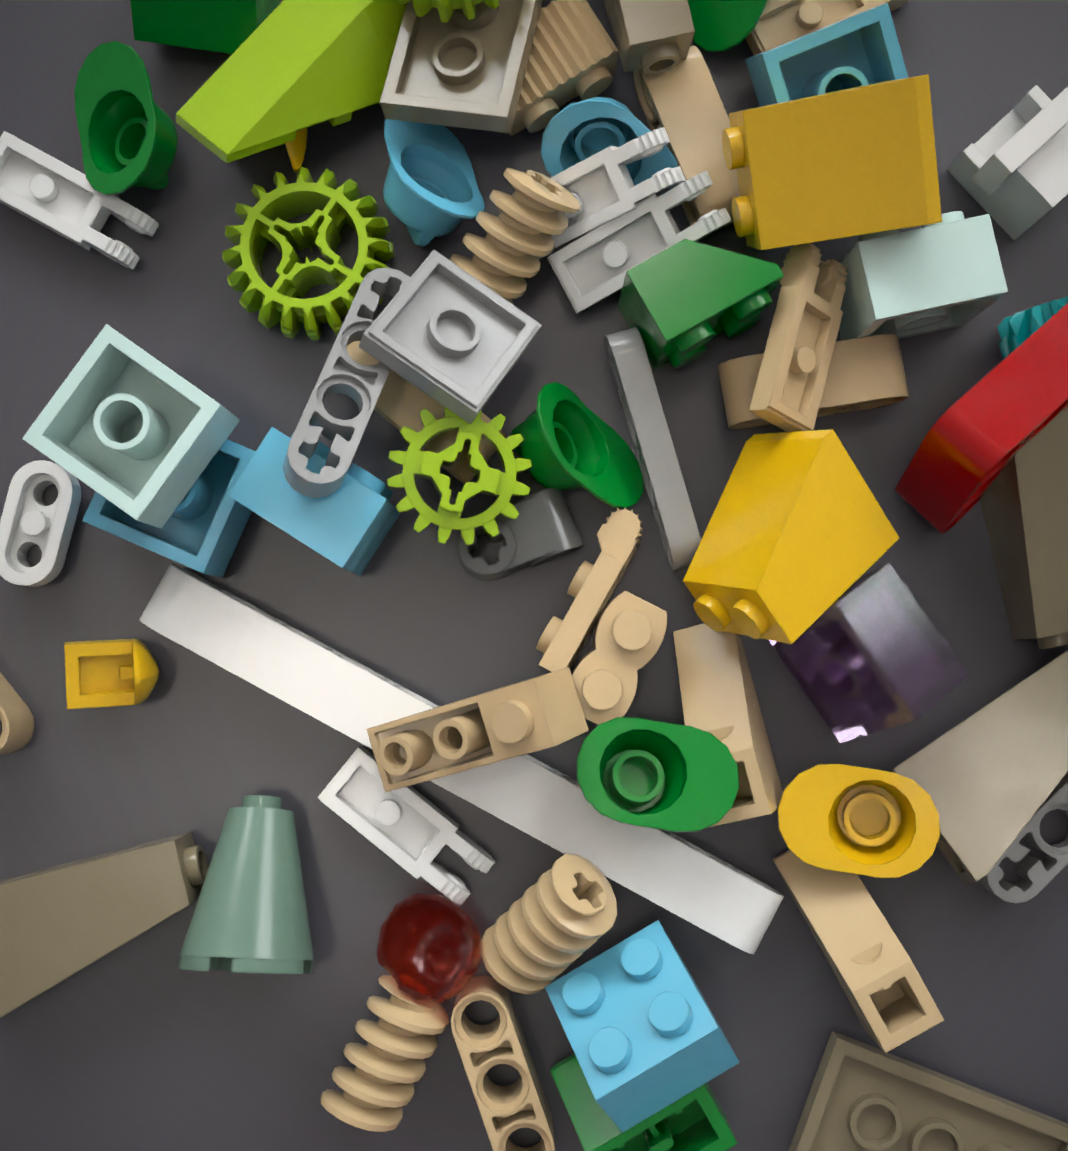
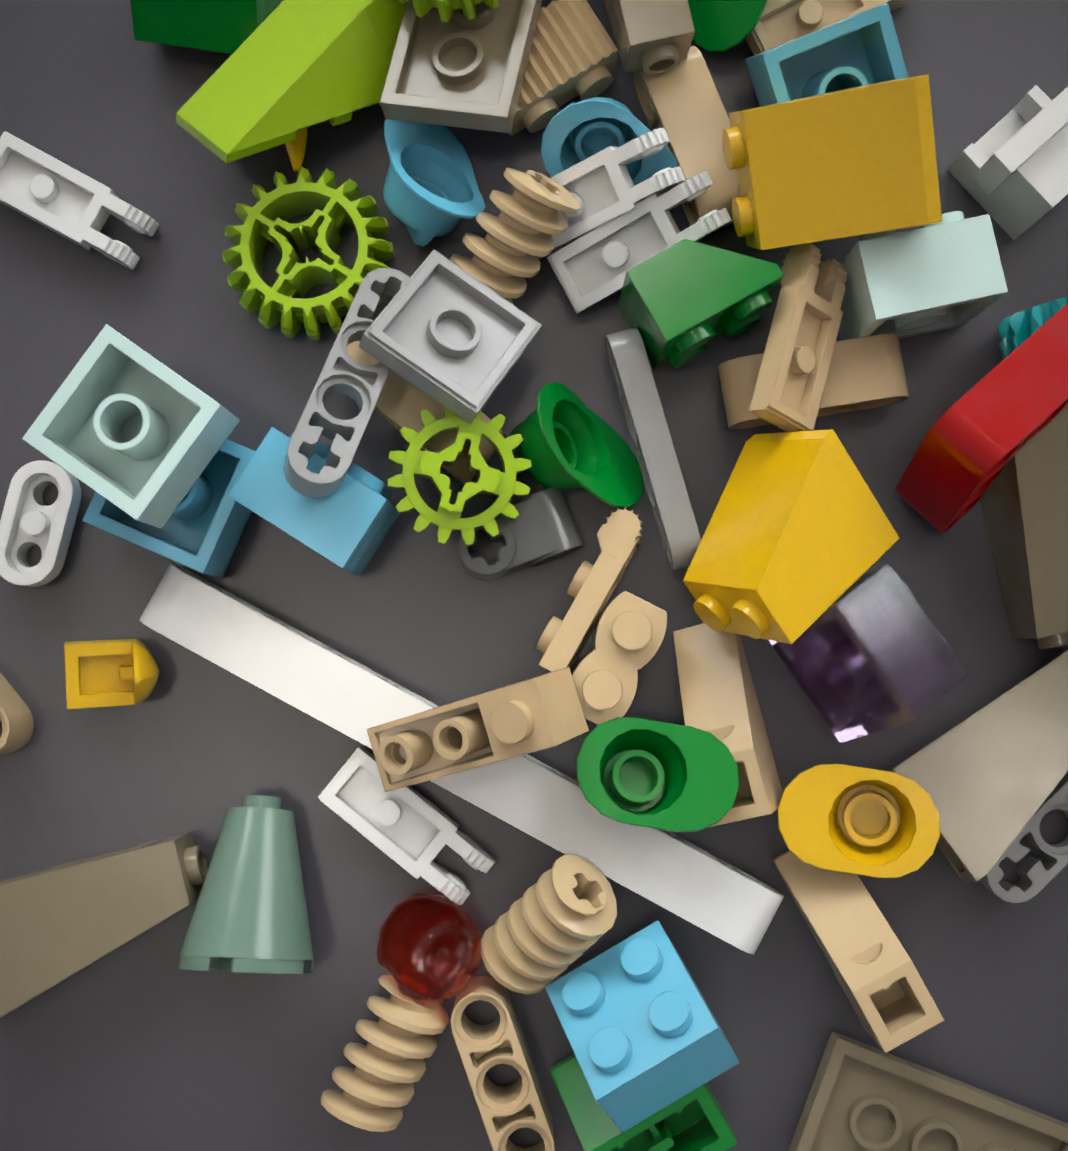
green piece [74,41,178,196] -> none

